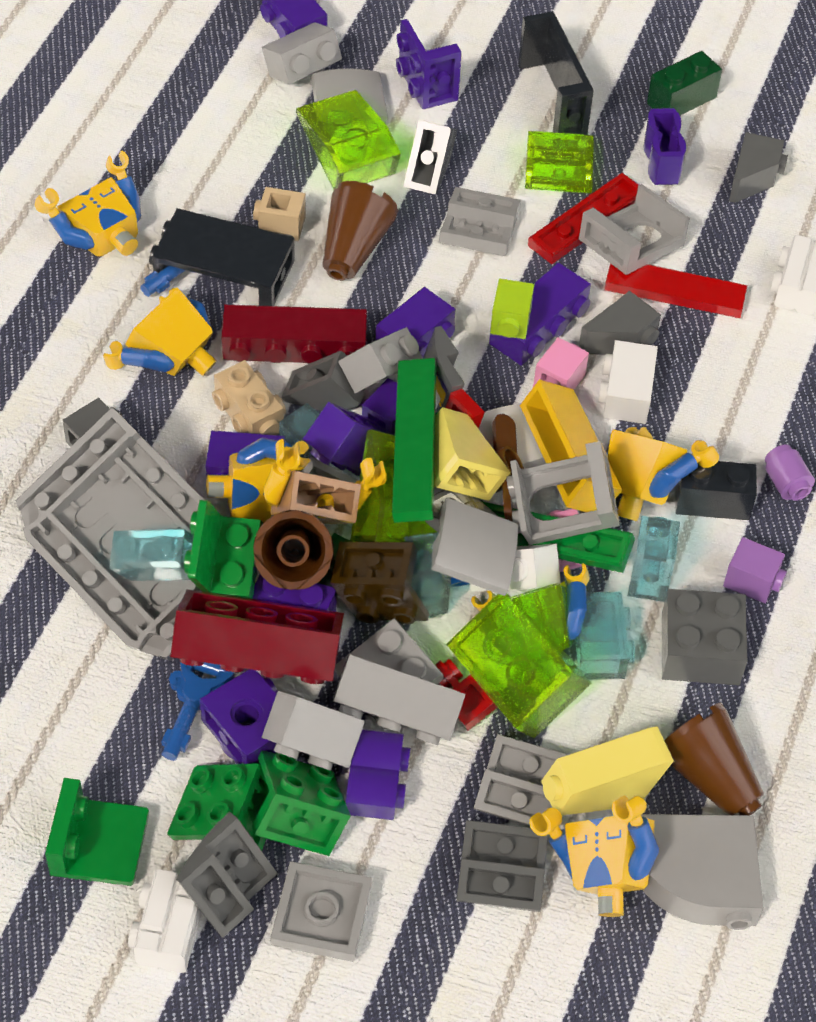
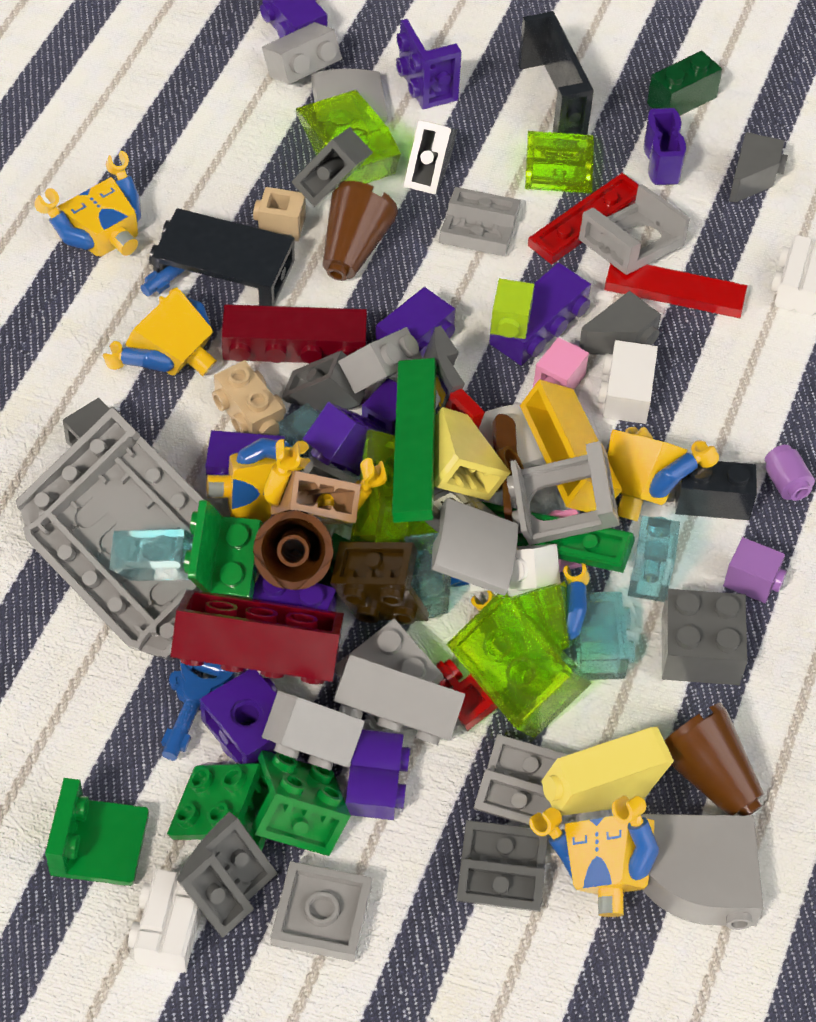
none -> dark grey slope [291,127,373,207]

